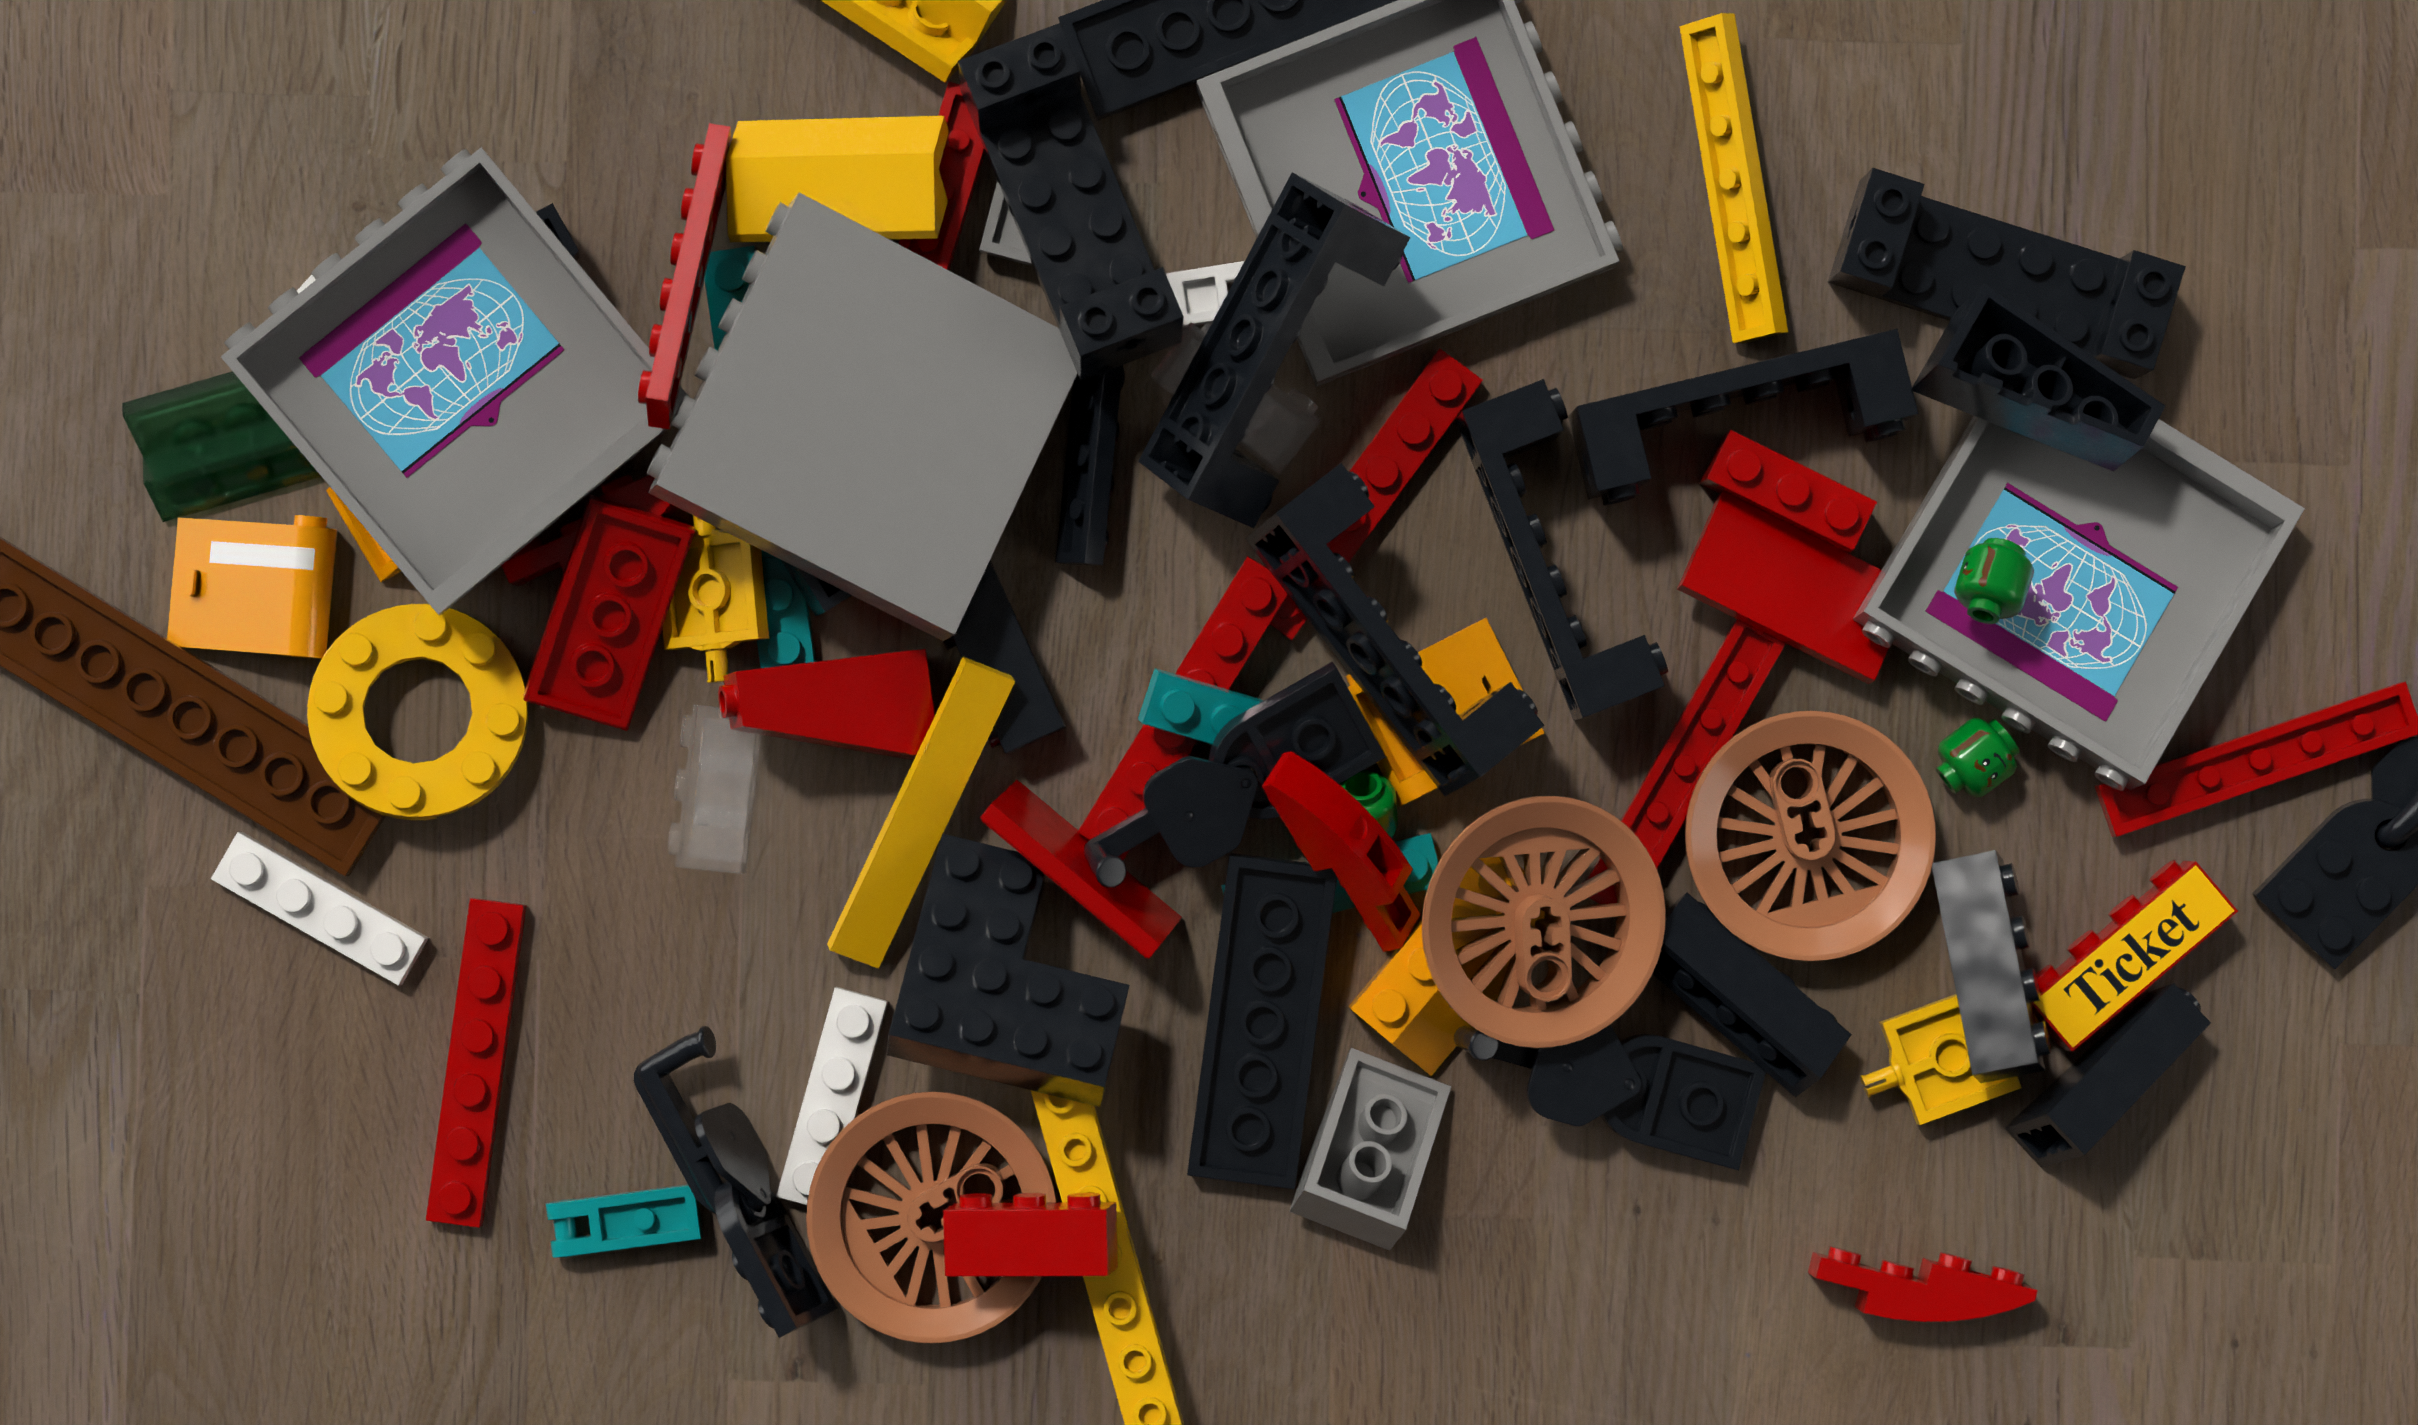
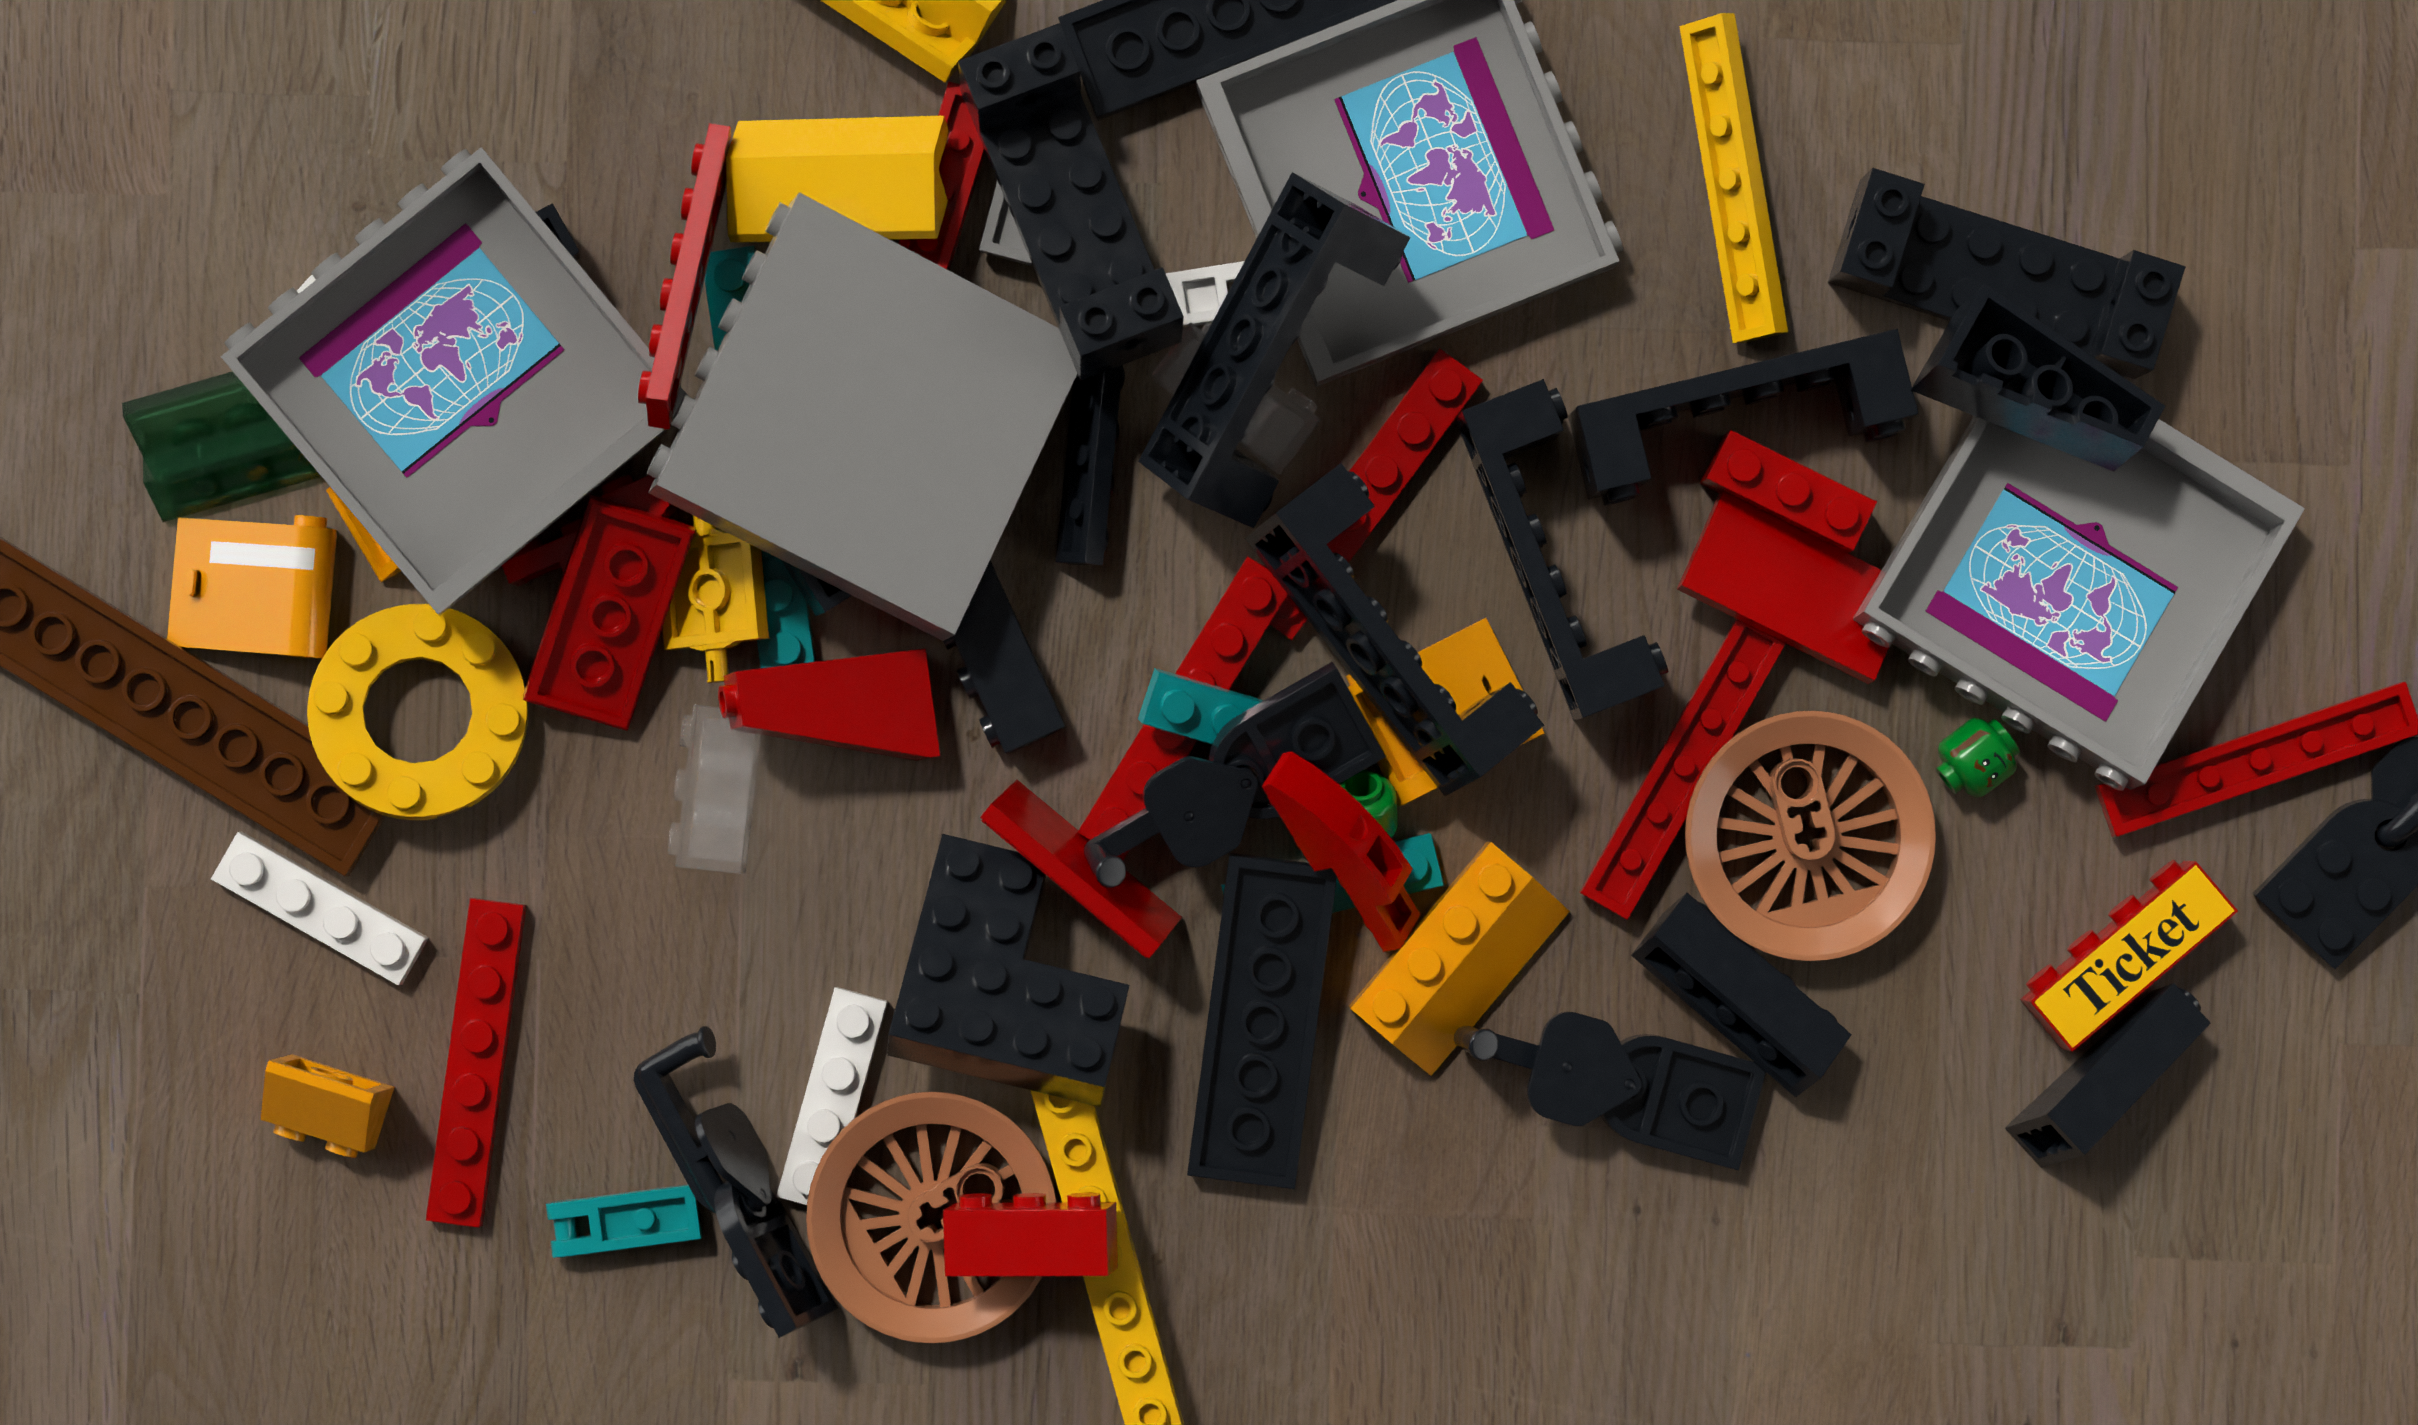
yellow tile [827,656,1015,969] -> none
light grey slope [1289,1048,1451,1251] -> none
nougat piece [1422,796,1666,1048] -> none
red slope [1808,1246,2038,1322] -> none
yellow plate [1860,994,2038,1125] -> none
brick [1932,850,2051,1083] -> none
green head [1954,538,2034,624] -> none
none -> light orange slope [261,1054,395,1158]

